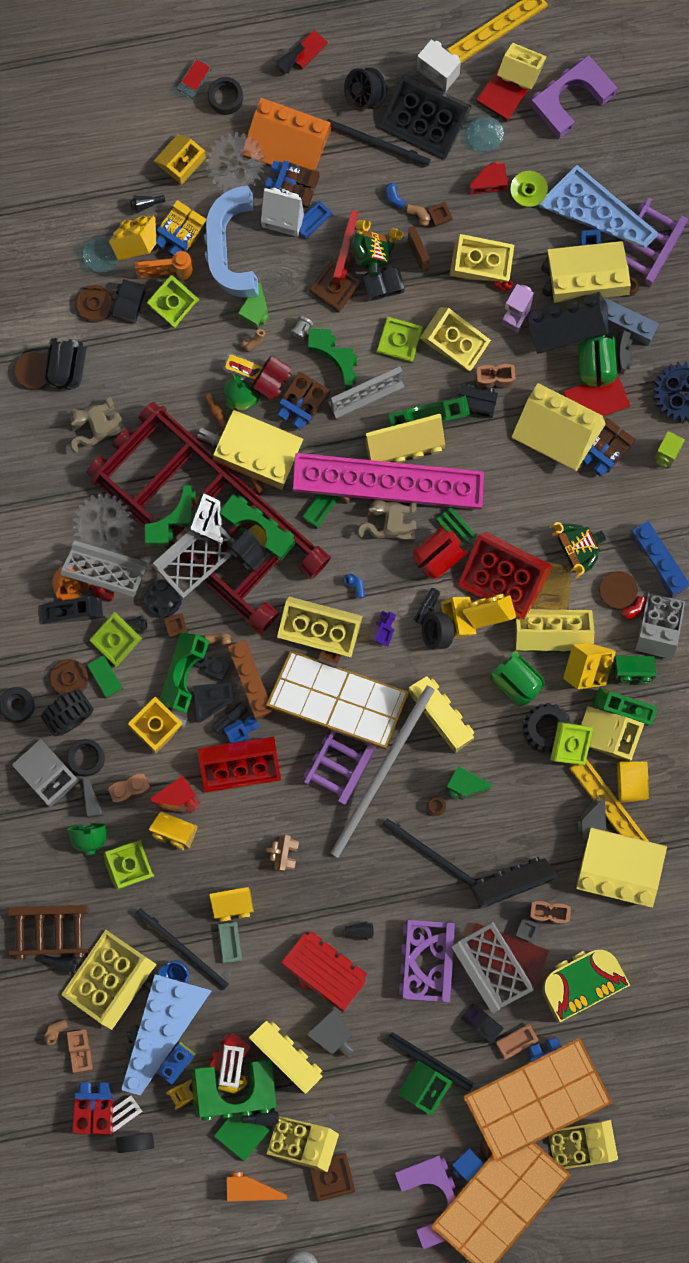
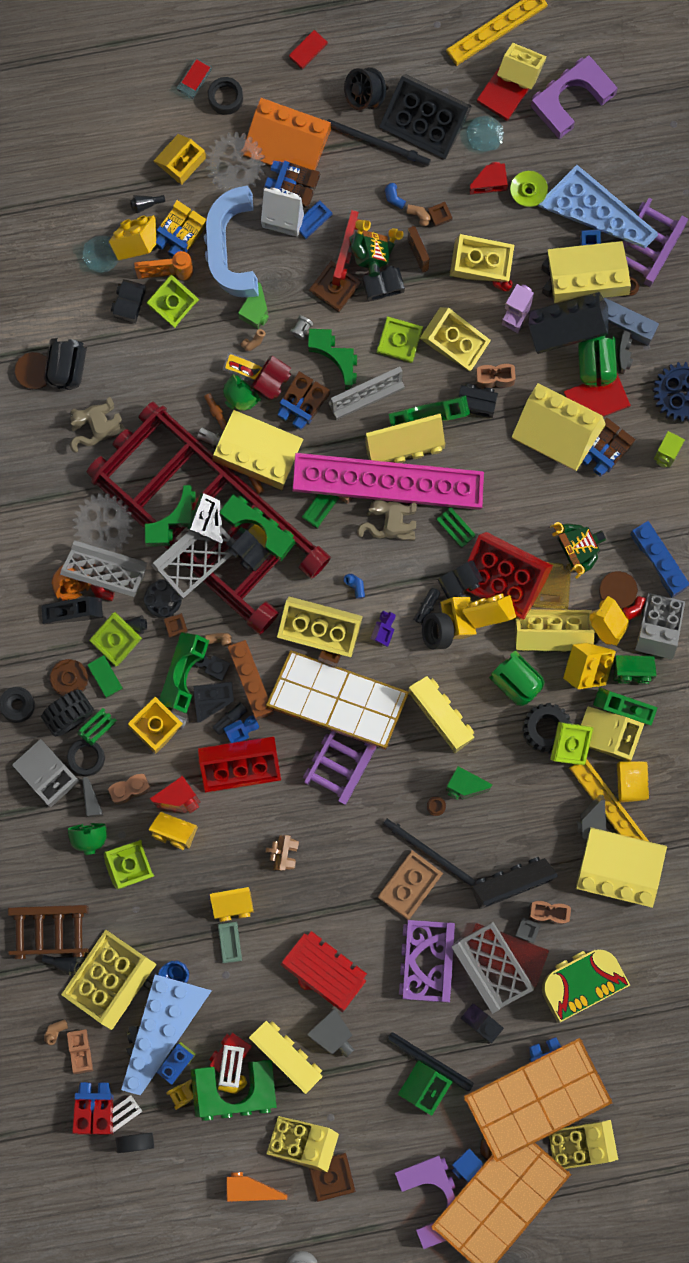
reddish brown tile [76,285,113,323] -> none
black bar [135,908,229,990] -> none
green tile [214,1112,269,1162] -> none
black cone [242,1108,279,1128] -> none
black cone [275,43,305,74] -> none
light grey piece [330,685,435,858] -> none
black cone [345,921,374,941] -> none
red cylinder [413,525,468,579] -> none
white container [417,39,461,92] -> none
nougat tile [495,1023,539,1060] -> none
none -> green tile [77,708,117,746]
none -> medium nougat tile [377,850,443,920]
none -> black brick [437,560,483,599]
none -> yellow slope [589,596,629,646]

